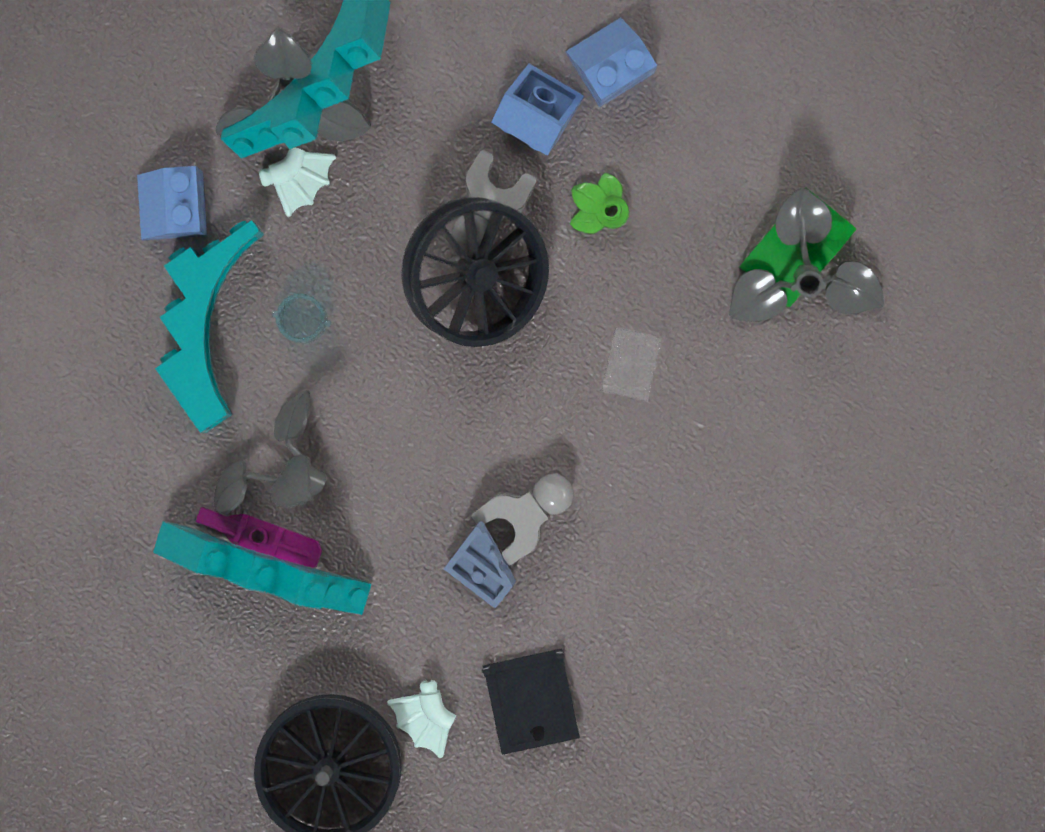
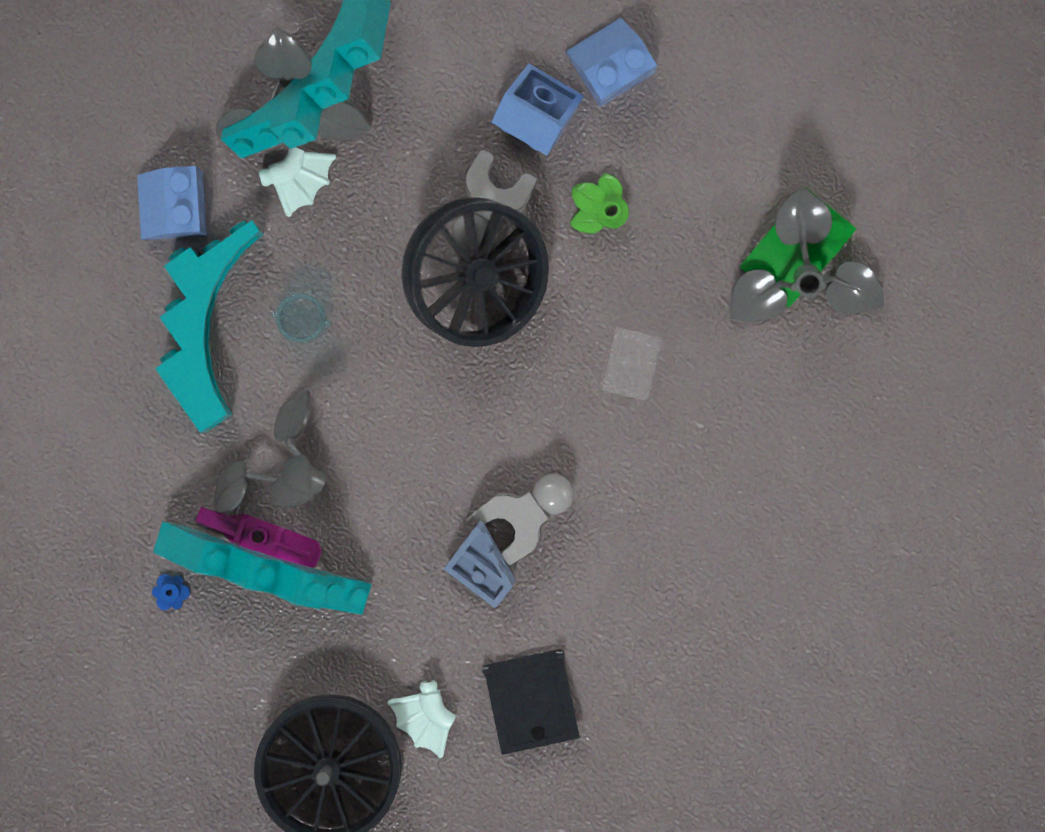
none -> blue plant [152,574,190,610]

